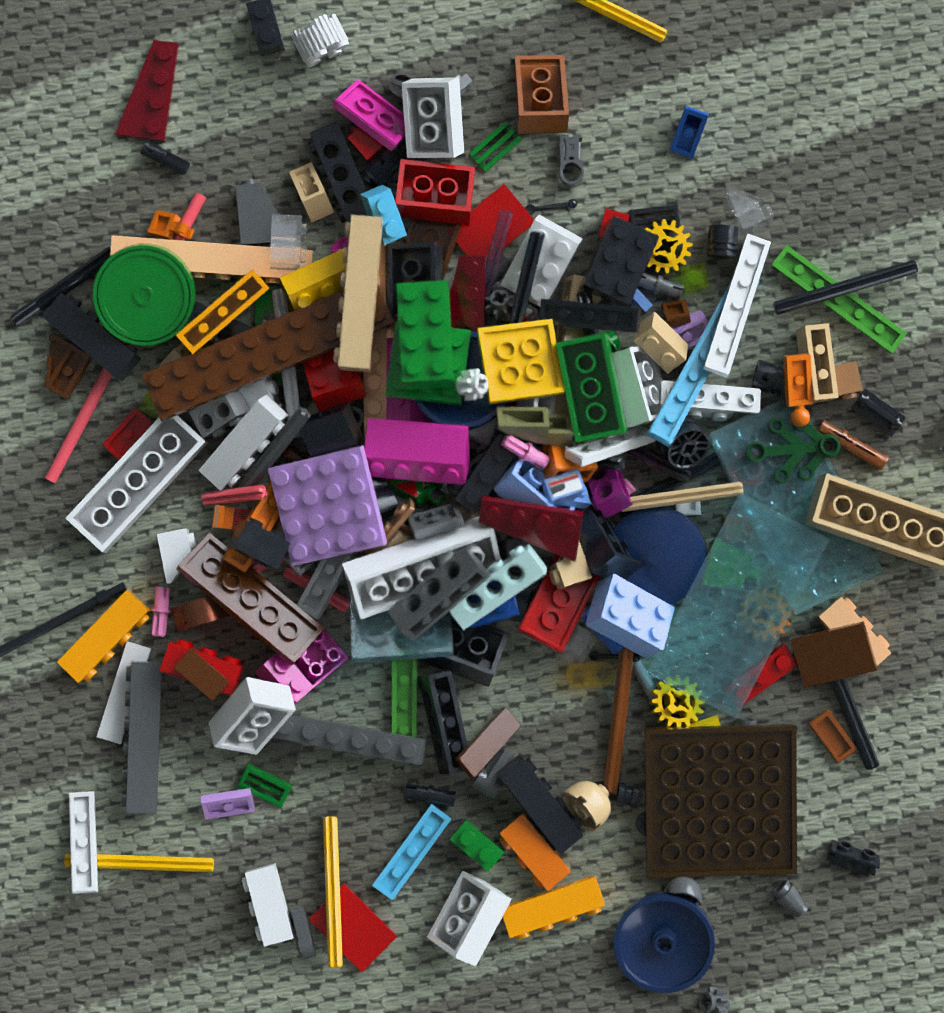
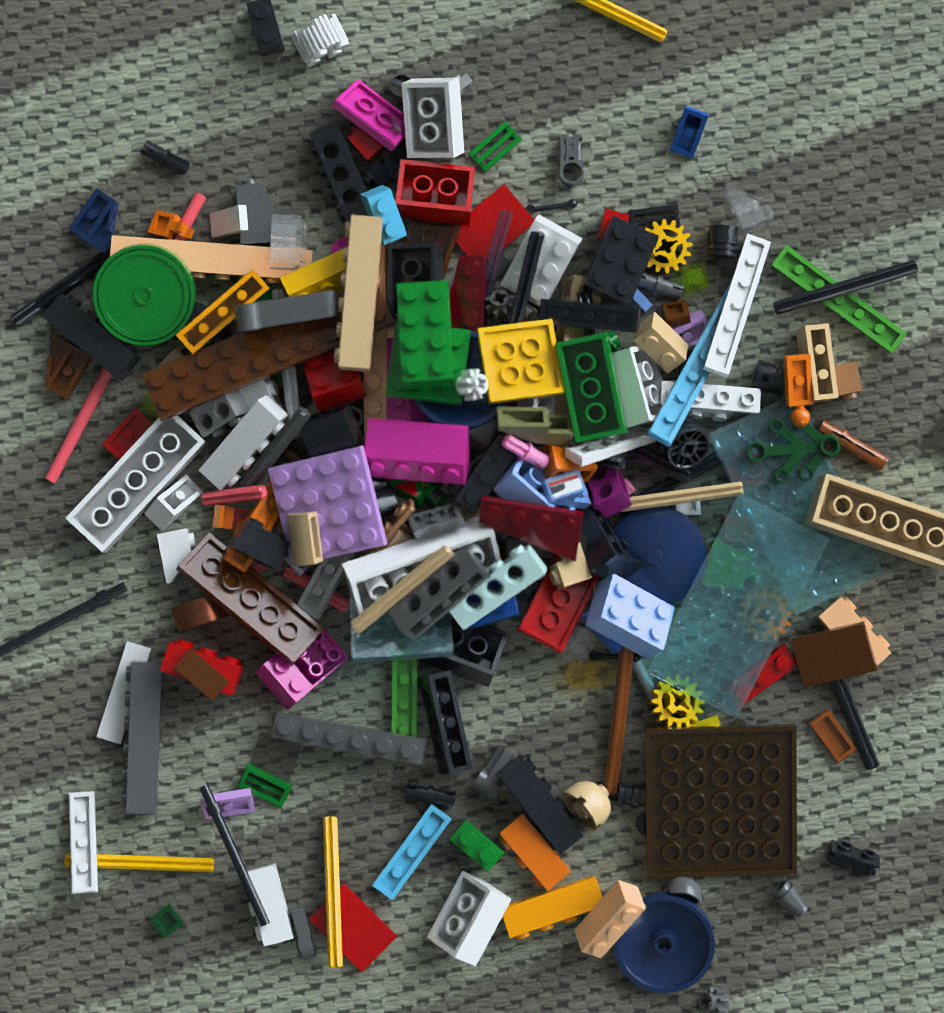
light orange brick [57,590,151,683] -> none
dark red wing [115,40,179,142] -> none
bright pink axle [151,587,171,637] -> none
white brick [209,677,295,755] -> none
tan arch [289,162,334,223] -> none
tile [455,707,521,778] -> none
dark orange slope [515,55,569,134] -> none
black hinge [851,388,906,437] -> none
none -> dark blue wing [68,188,119,256]
none -> white slope [144,475,203,531]
none -> dark green plate [149,903,185,939]
none -> black bar [199,784,270,927]
none -> white tile [210,205,248,238]
none -> dark grey beam [234,290,338,332]
none -> tan brick [287,511,323,565]
none -> tan axle [350,545,453,634]
none -> light nougat brick [574,880,646,958]

